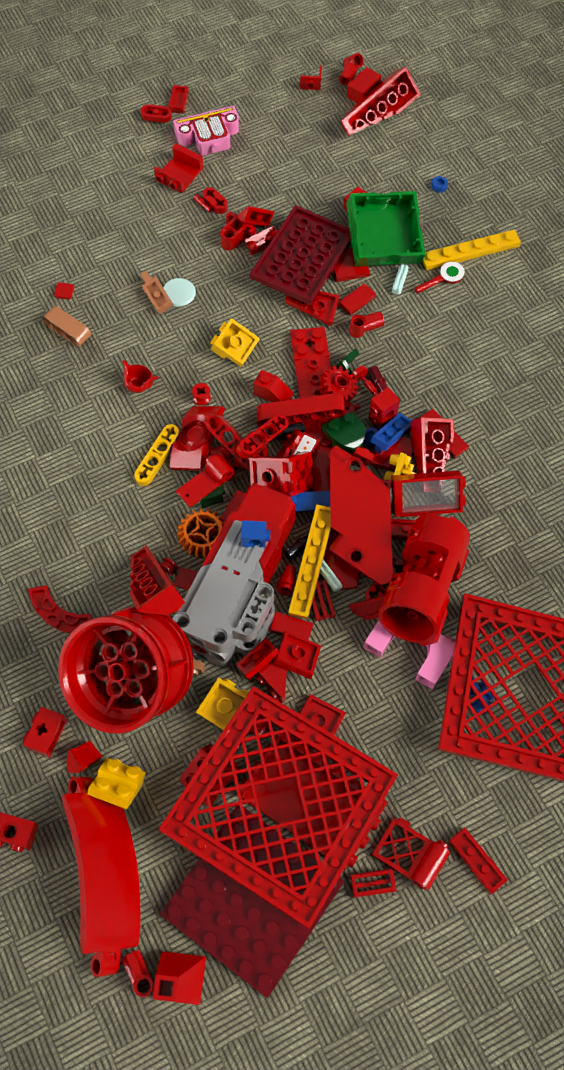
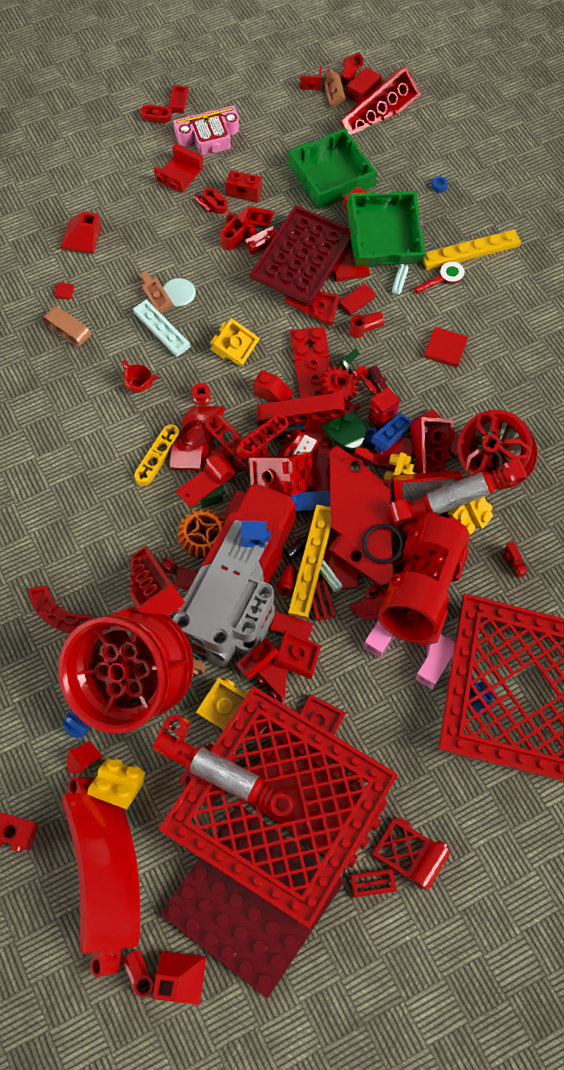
red brick [23,707,67,758] -> none
red tile [448,827,508,895] -> none
none -> red slope [60,211,102,254]
none -> blue piece [63,710,91,738]
none -> light aqua plate [133,299,190,357]
none -> piece [152,714,295,816]
none -> red brick [226,170,262,203]
none -> green tile [288,128,377,209]
none -> nougat hinge [324,68,346,108]
none -> black tyre [363,524,404,564]
none -> piece [388,459,527,528]
none -> red tile [424,326,468,368]
none -> yellow plate [447,496,493,535]
none -> red wheel [457,410,538,489]
none -> red plate [503,541,528,578]

